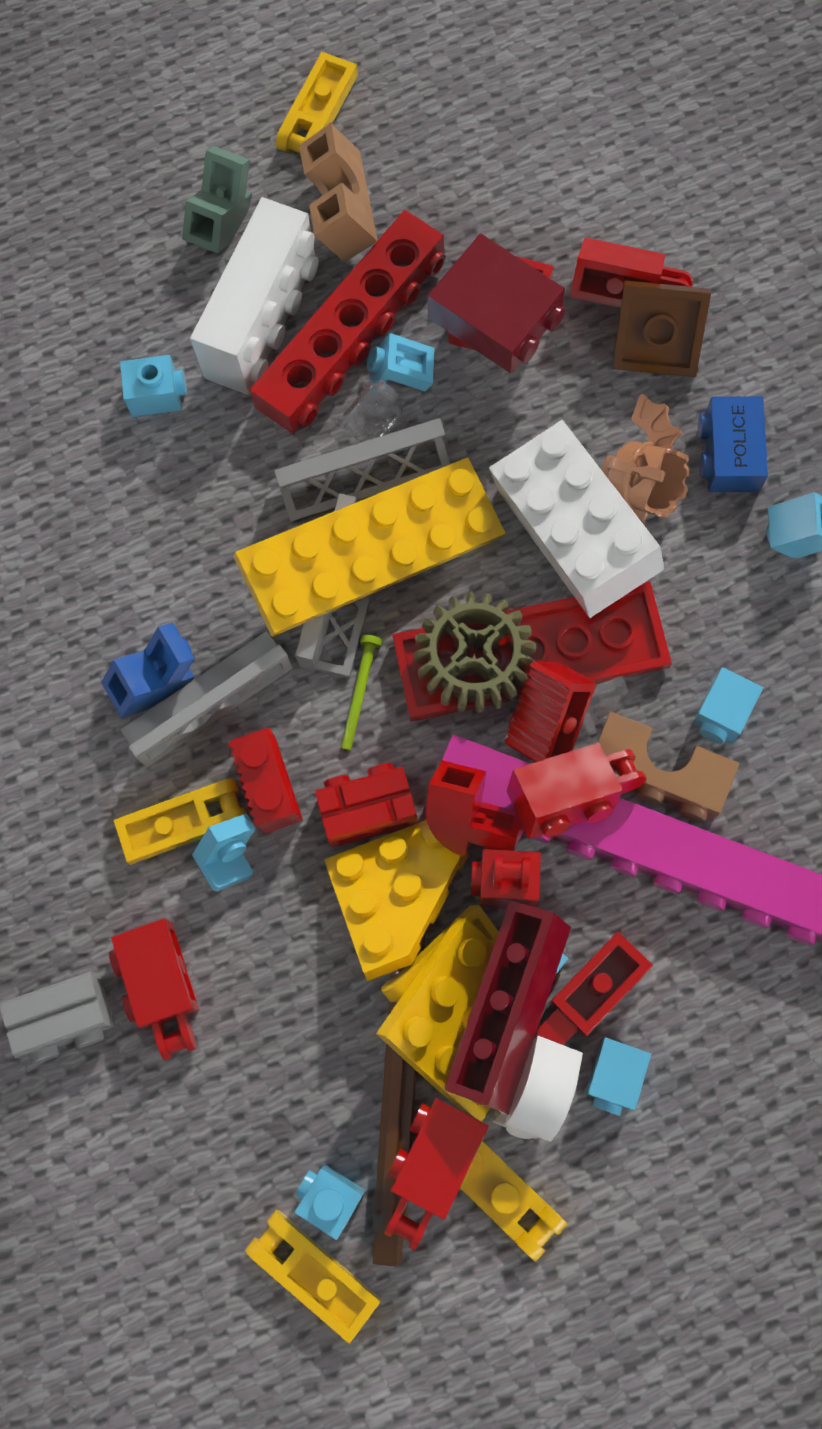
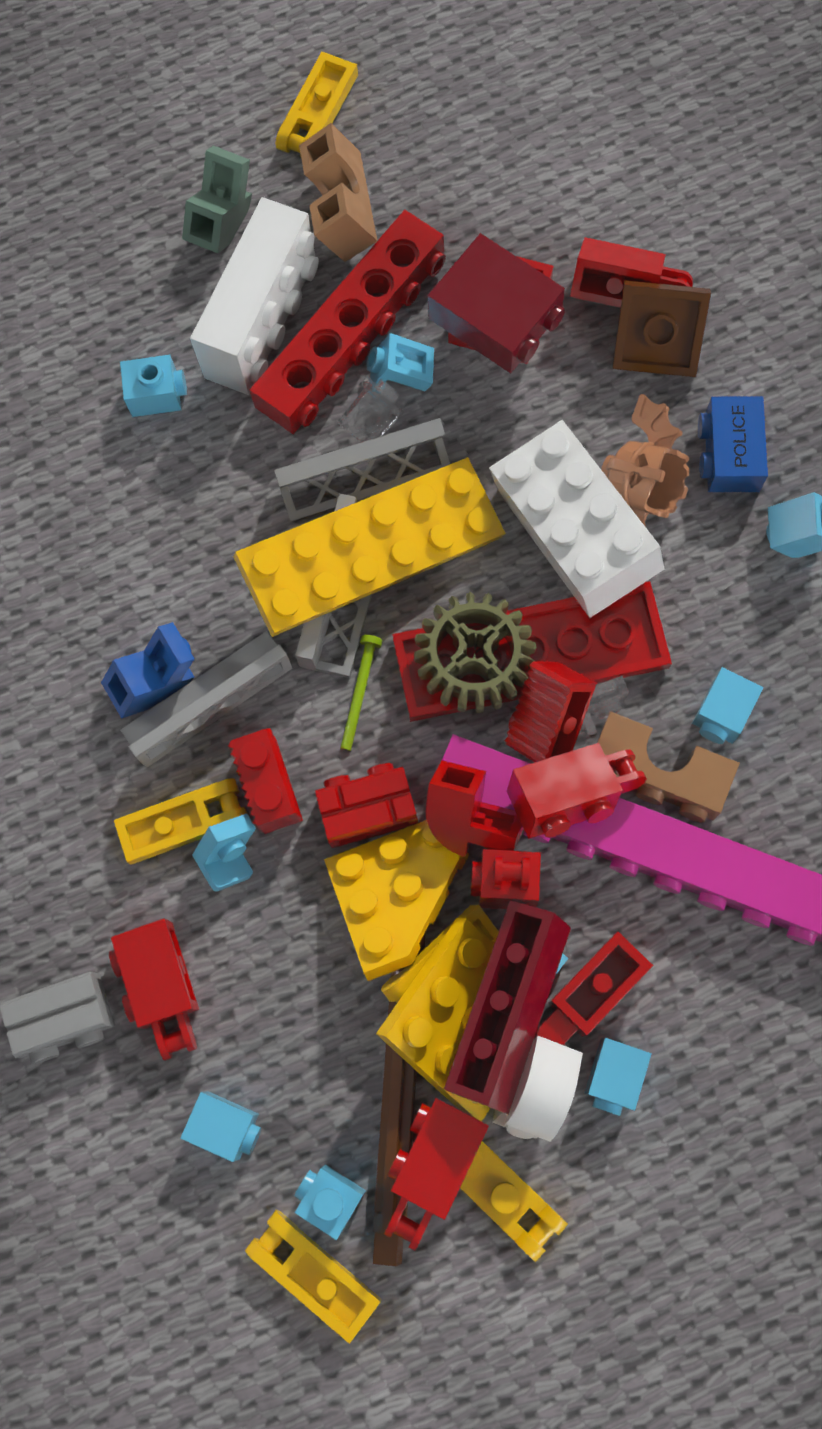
none -> medium azure brick [180,1091,262,1162]

